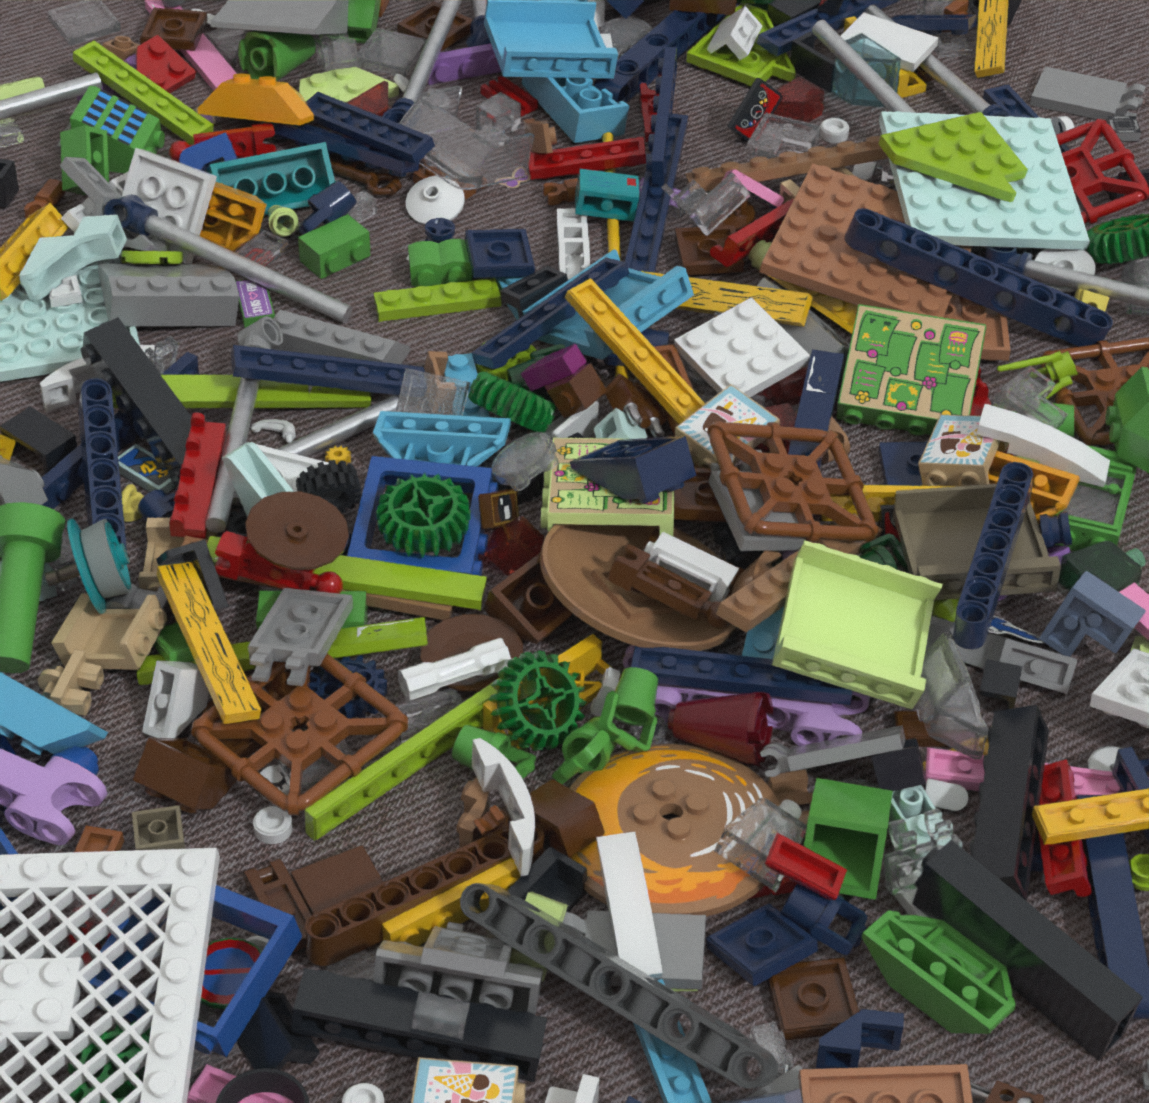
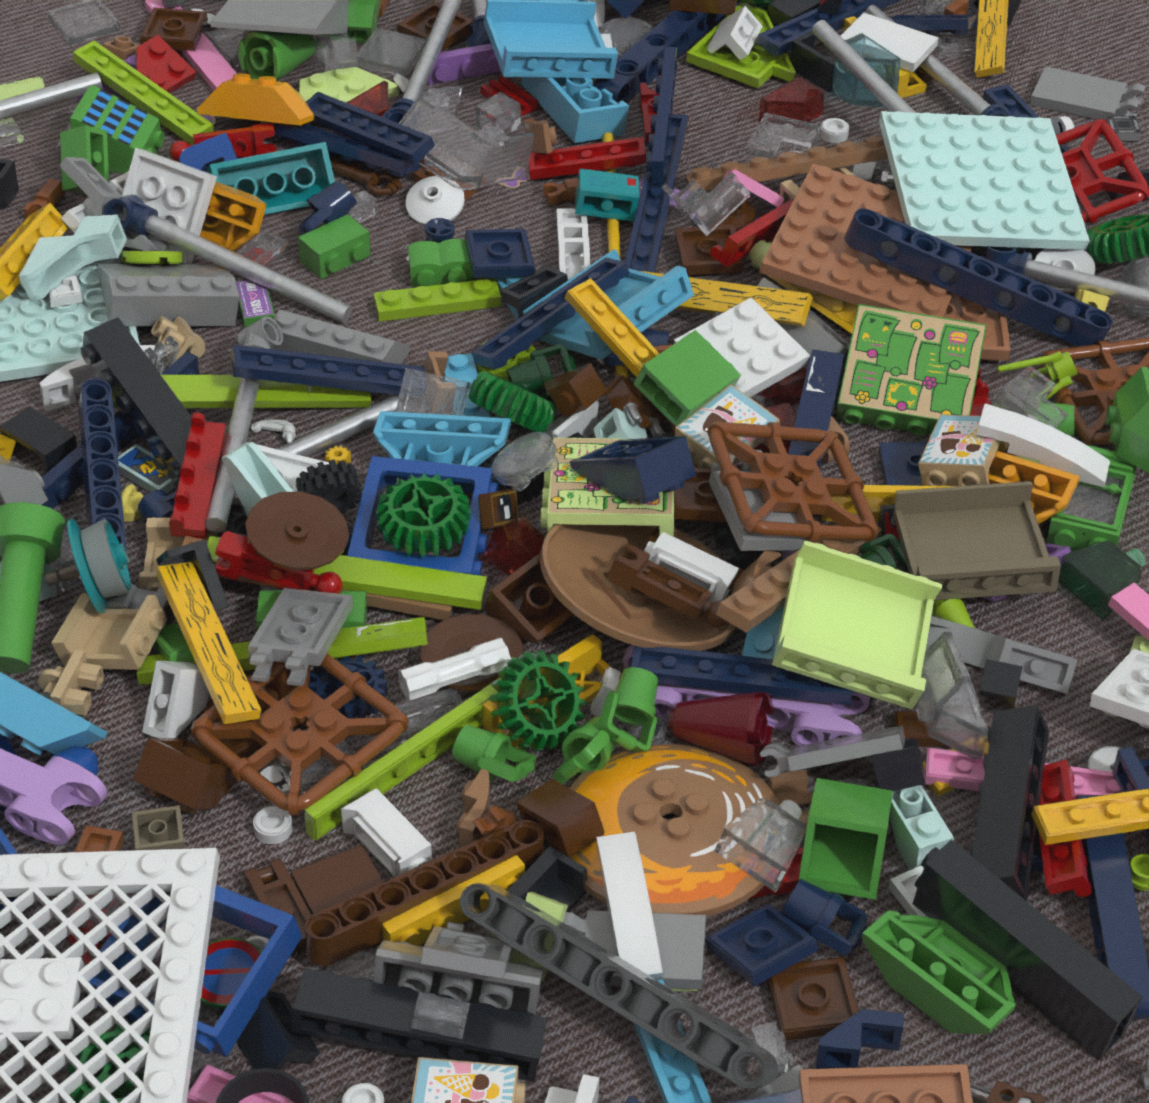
yellowish green cone [268,205,298,237] -> none
white slope [472,738,535,876] -> none
magenta piece [521,344,587,391] -> none
slope [727,77,783,144] -> none
red tile [765,833,847,900] -> none
lime wing [878,112,1028,202] -> none
clear plate [884,808,962,895] -> none
white piece [925,778,968,811] -> none
dark blue beam [953,462,1033,650] -> none
sticker [989,616,1044,643] -> none
sand blue panel [1039,570,1146,657] -> none
dark blue wheel [1040,511,1072,549] -> none
none -> tan hips [151,316,205,362]
none -> white window [341,788,432,877]
none -> bright green brick [633,330,741,426]

